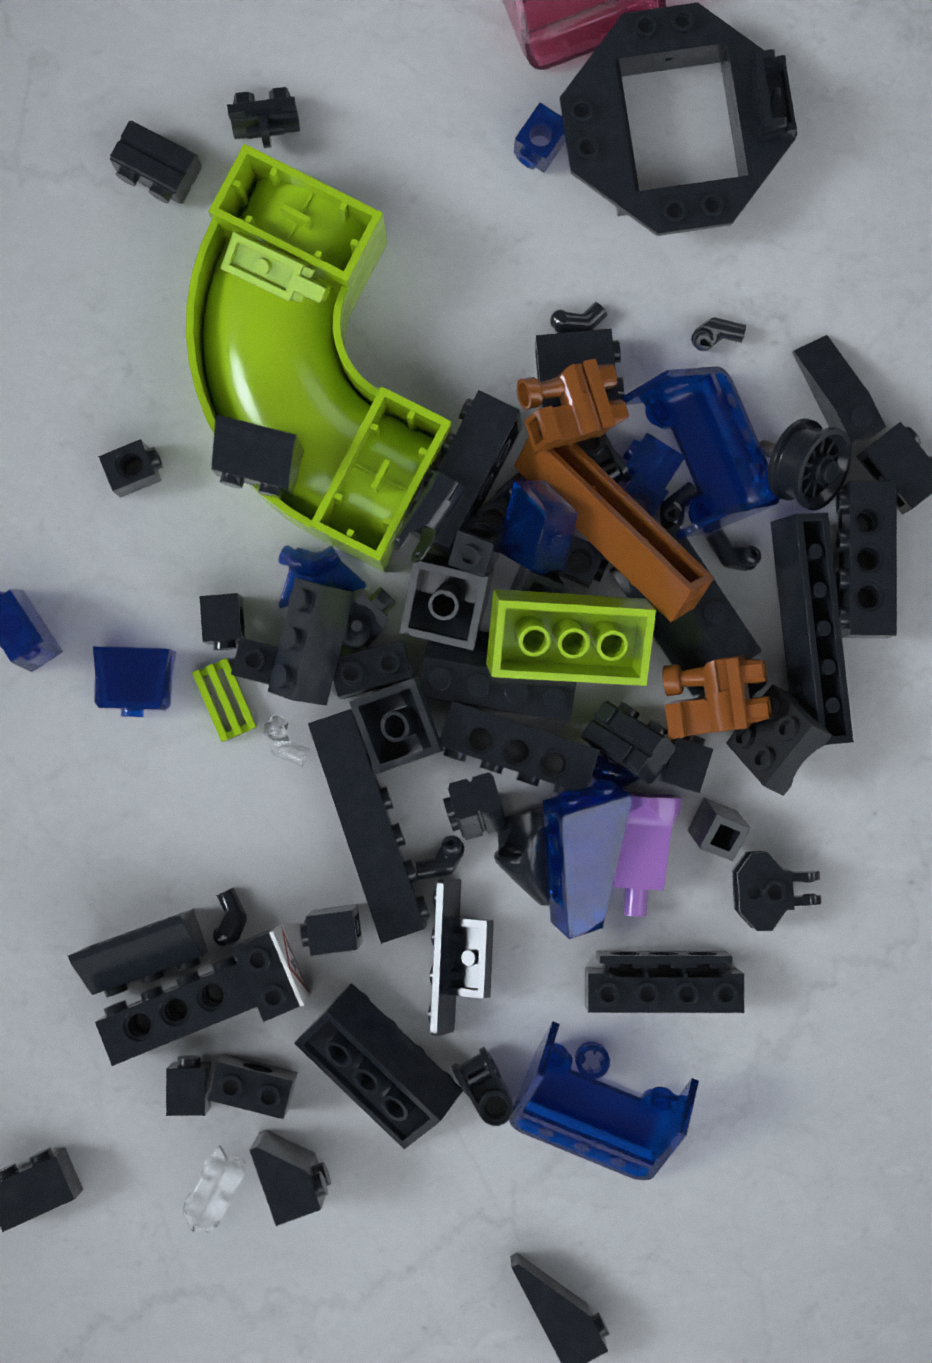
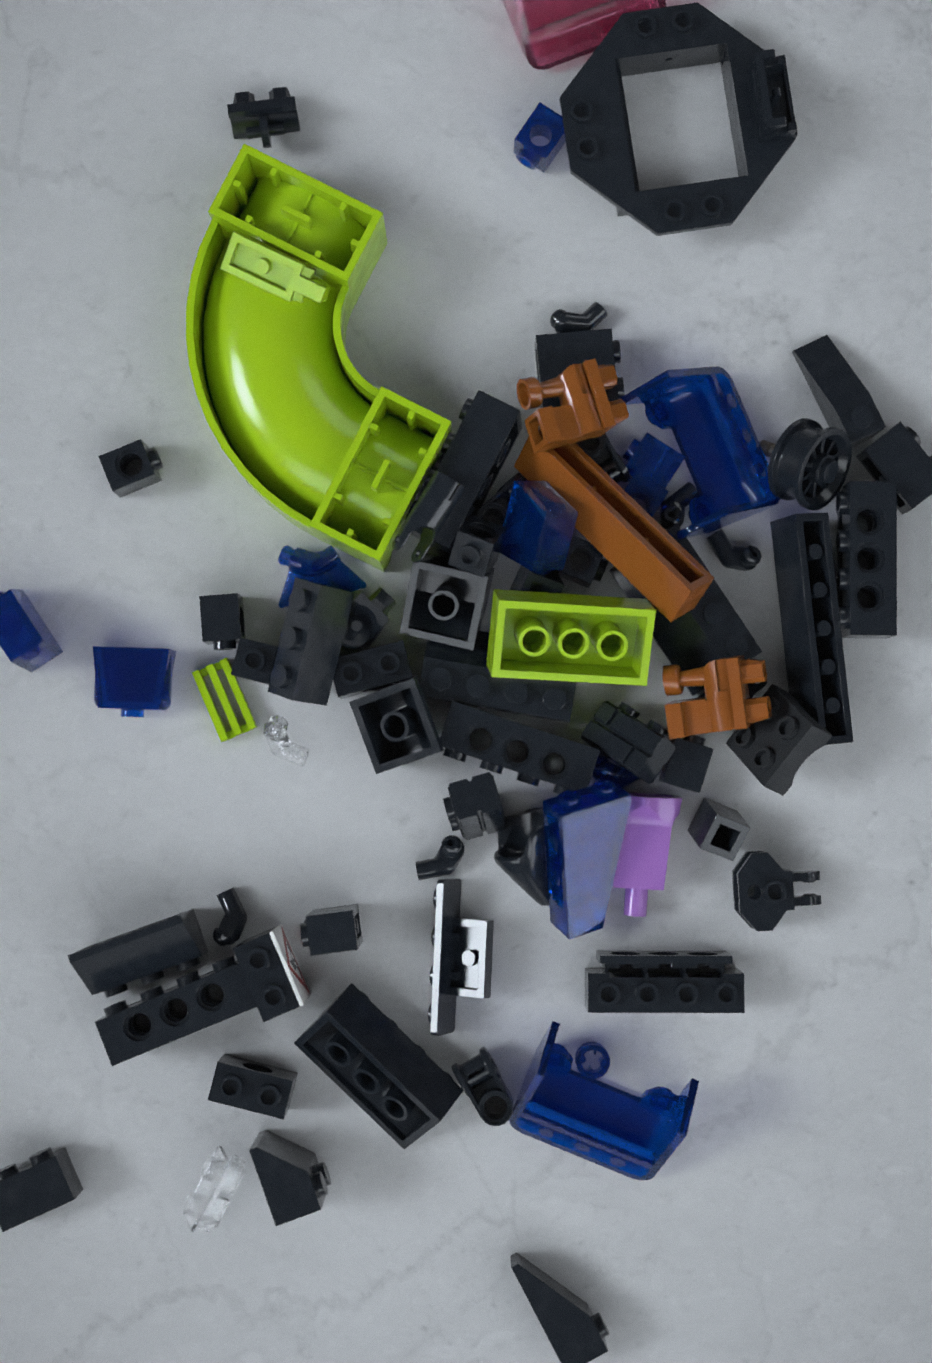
black brick [109,120,202,204] -> none
black brick [166,1055,211,1116] -> none
black slope [211,415,304,498] -> none
black brick [307,709,430,944] -> none
black arm [691,317,746,351] -> none

